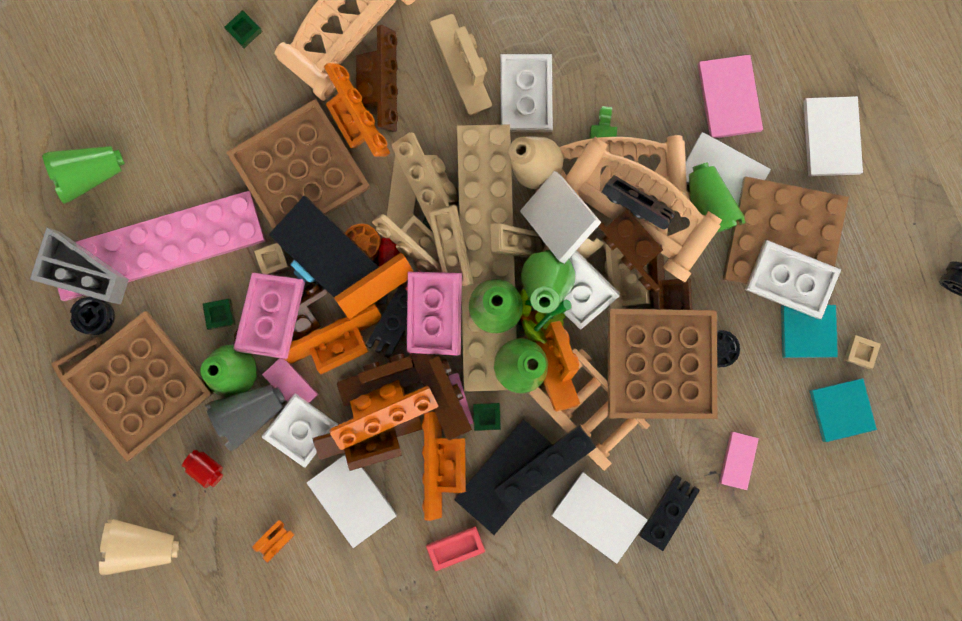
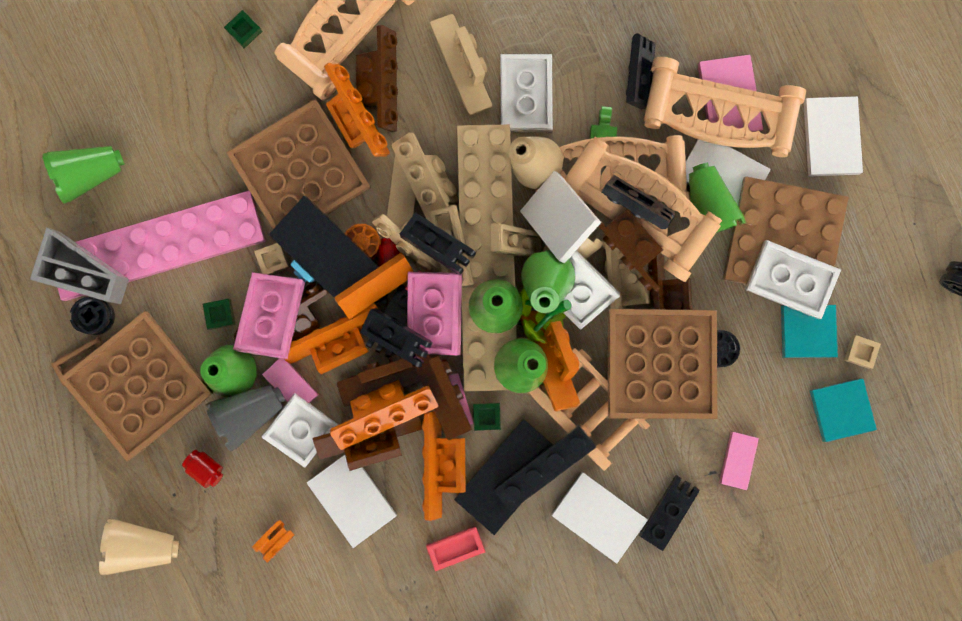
none -> black hinge [360,308,433,367]
none -> black hinge [399,212,476,275]
none -> black hinge [626,33,655,110]
none -> light nougat piece [644,57,806,157]

